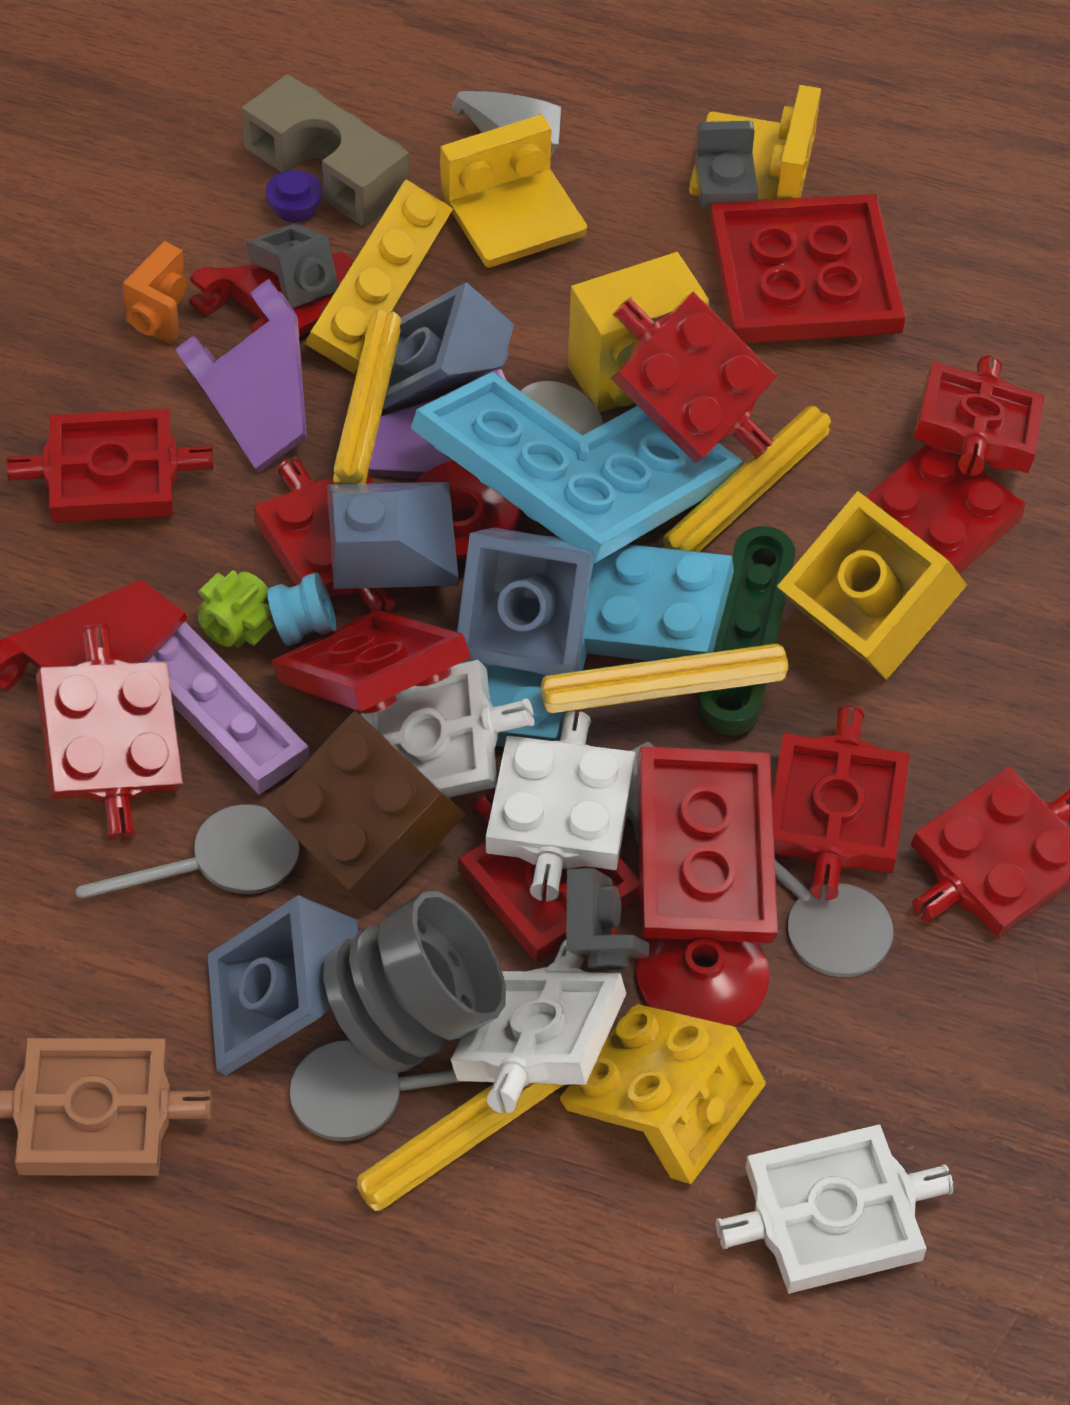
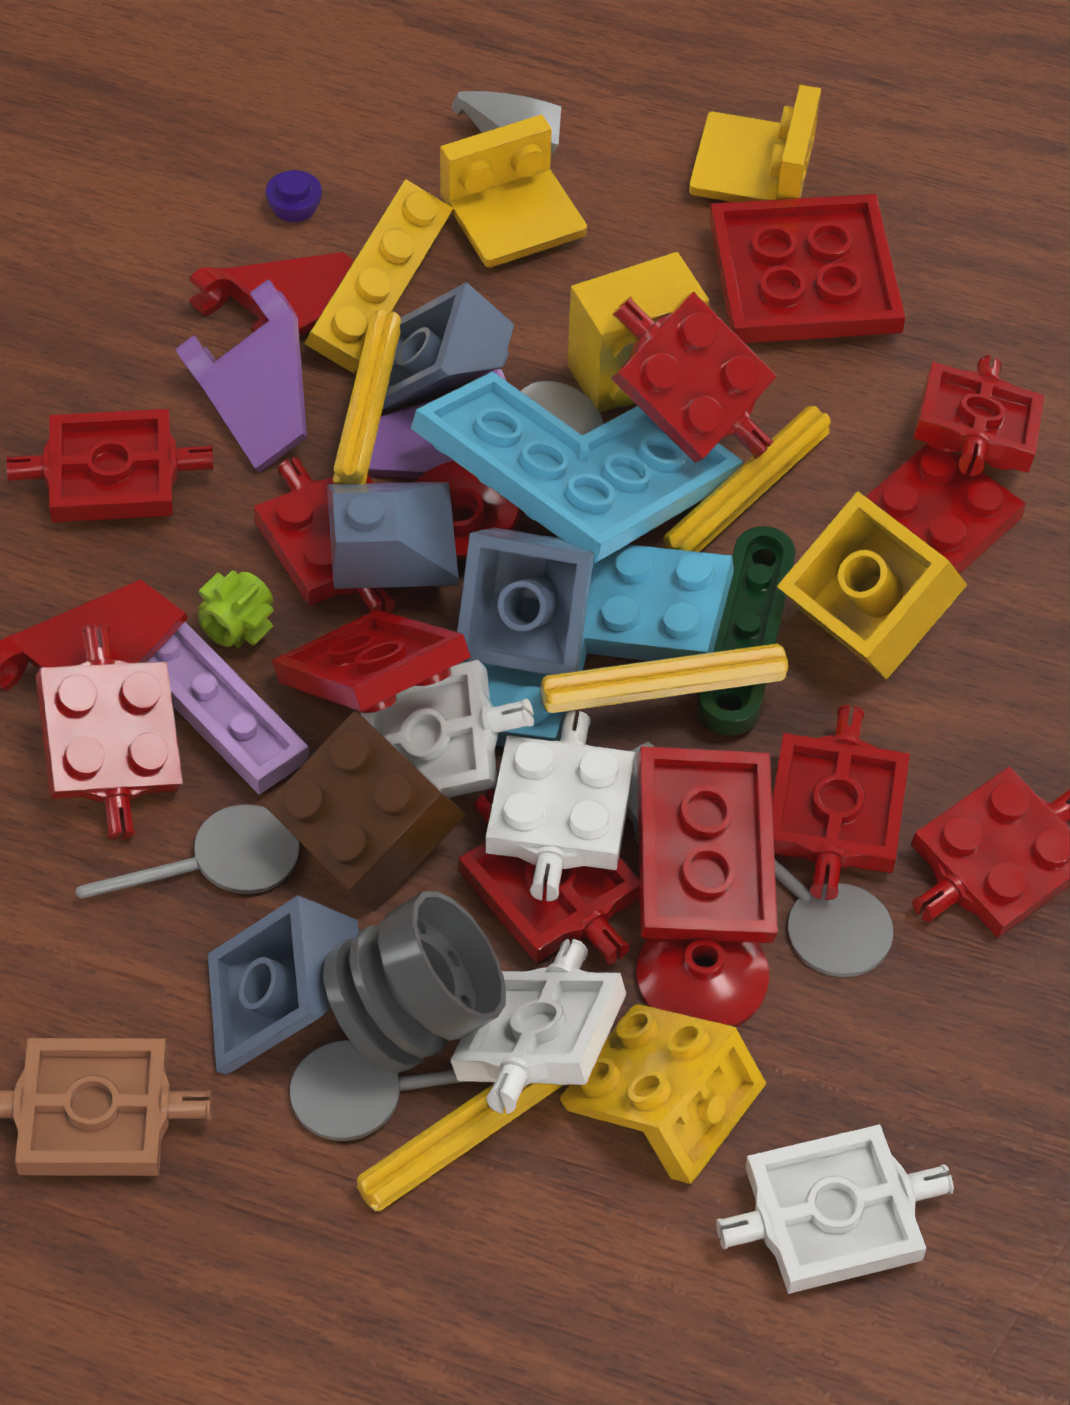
orange bracket [123,241,187,345] -> none
dark tan arch [241,74,409,228] -> none
dark grey bracket [246,223,338,308] -> none
medium azure wheel [267,572,336,647] -> none
dark grey bracket [566,868,649,970] -> none
dark grey bracket [695,121,758,210] -> none

